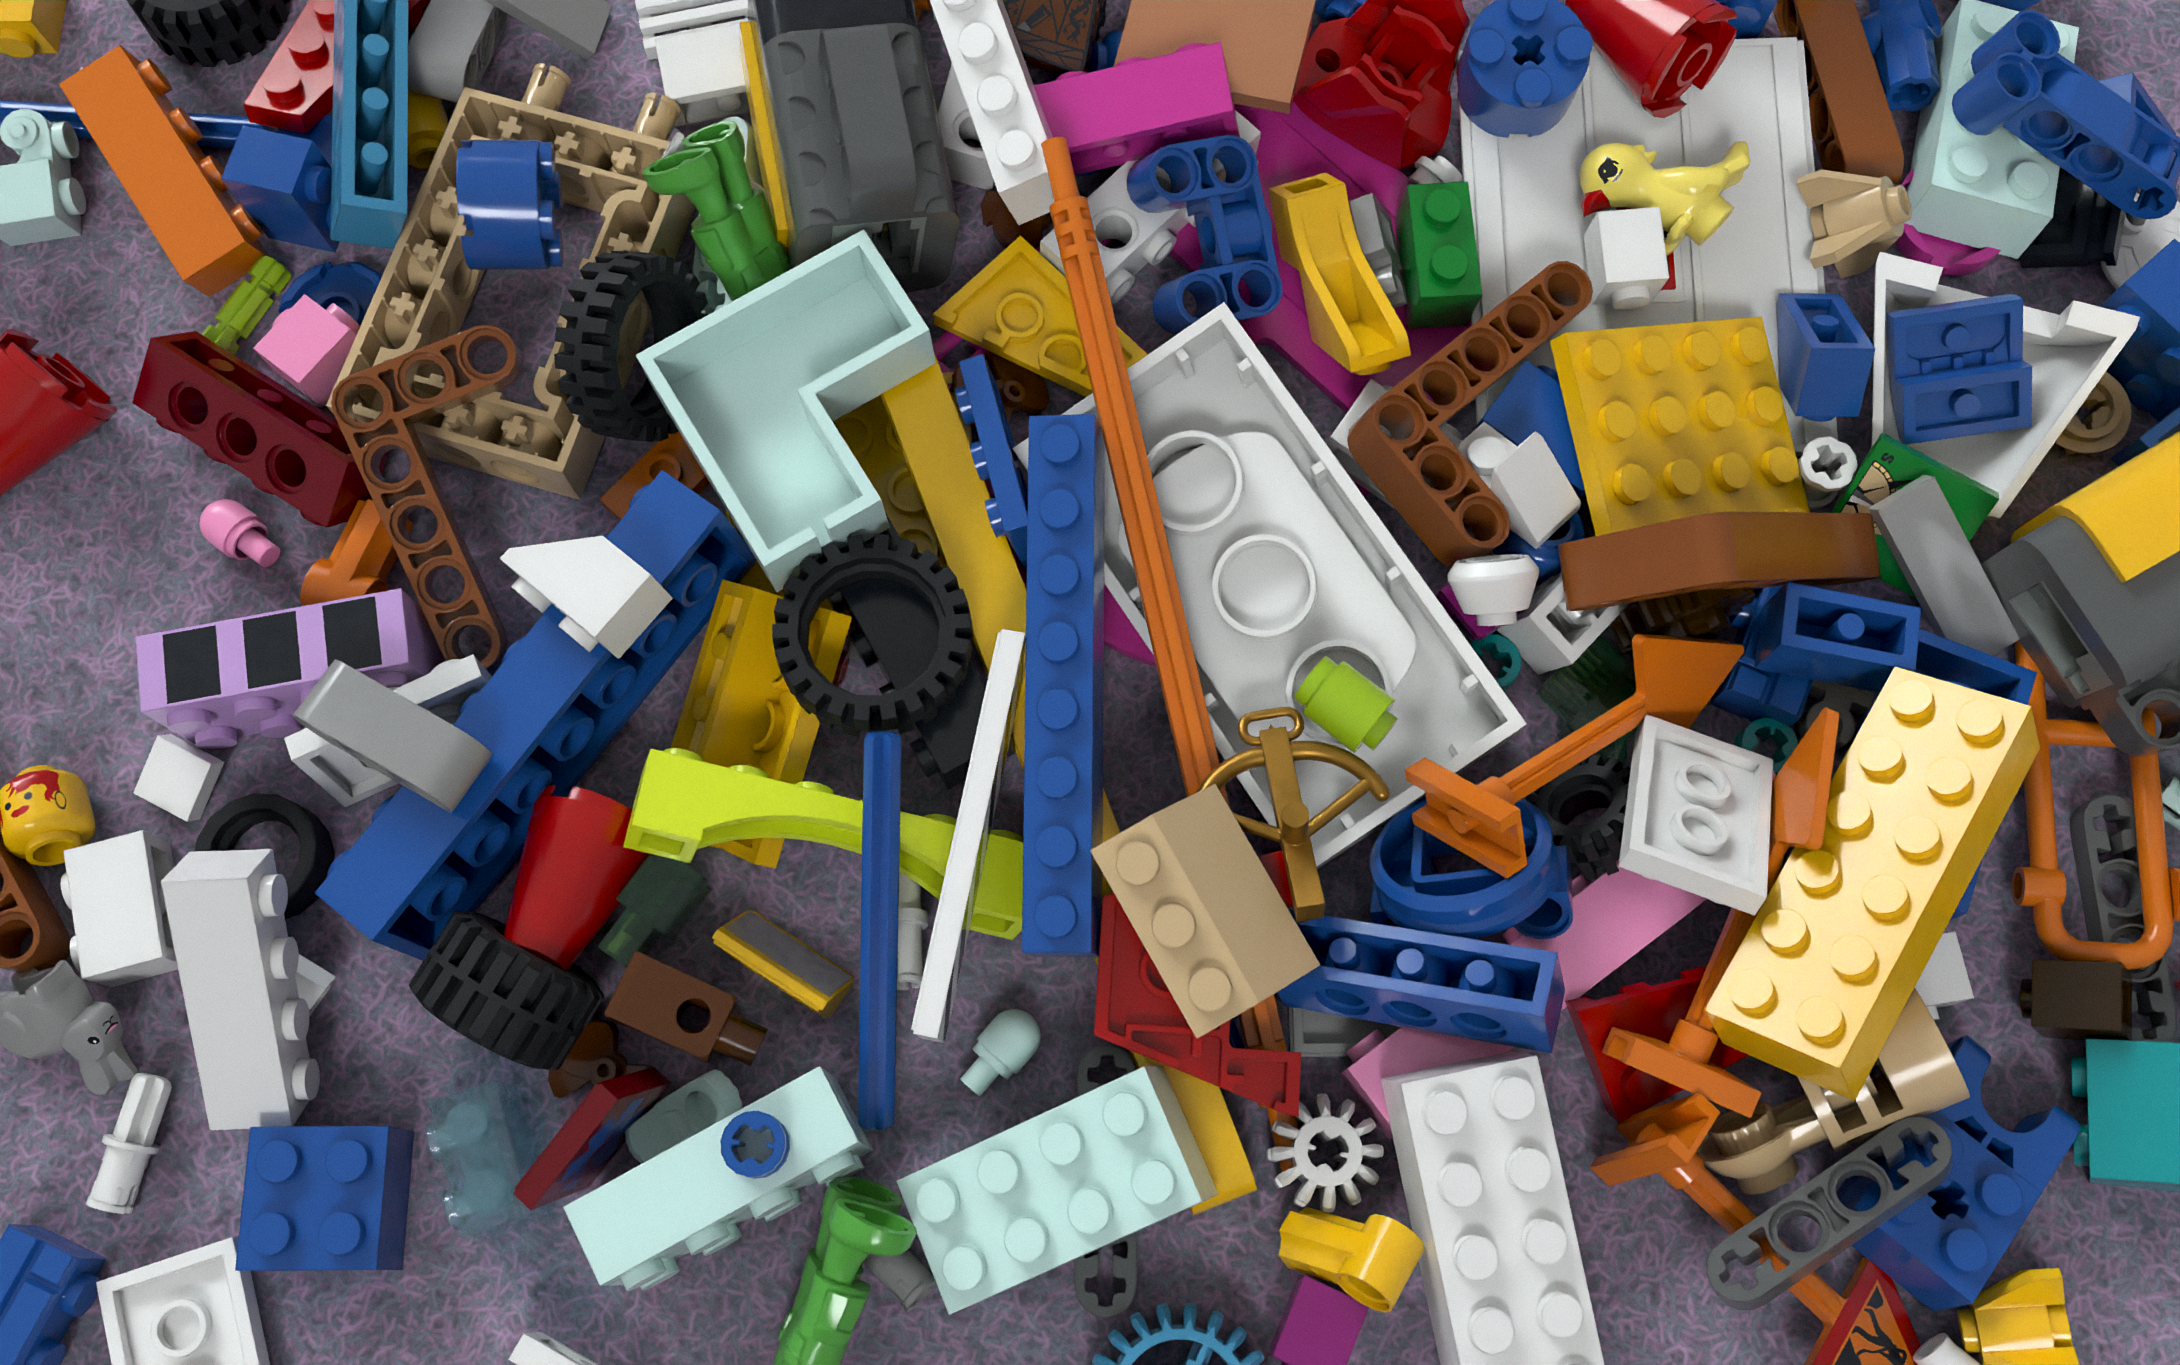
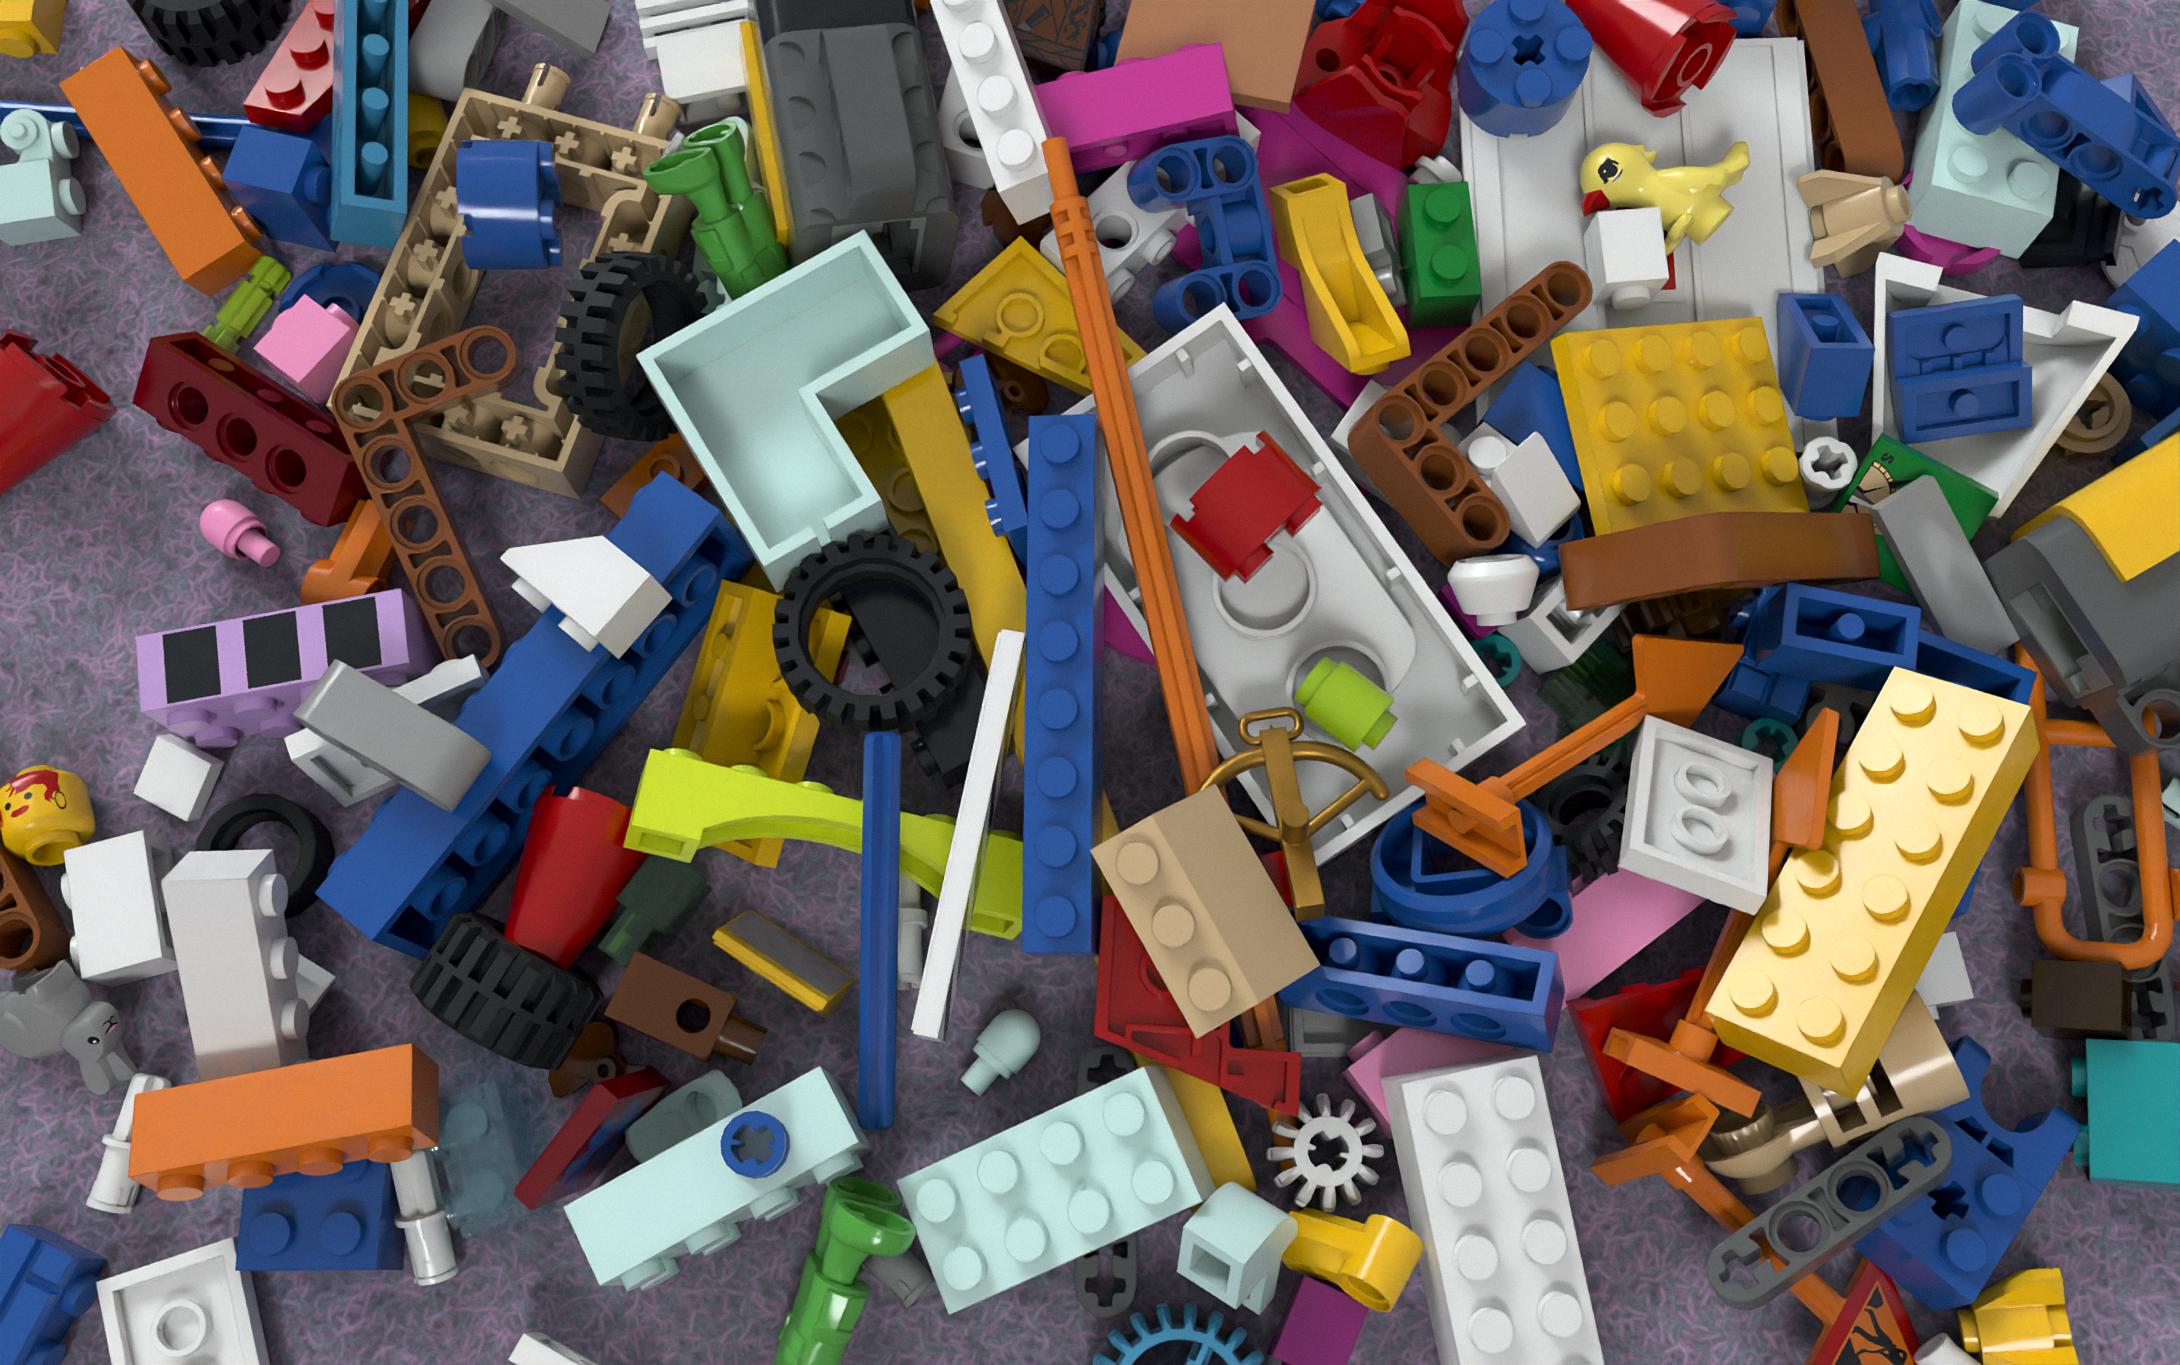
none -> orange brick [128,1043,439,1201]
none -> white axle [390,1147,460,1286]
none -> red brick [1169,430,1323,584]
none -> light aqua brick [1177,1182,1298,1315]

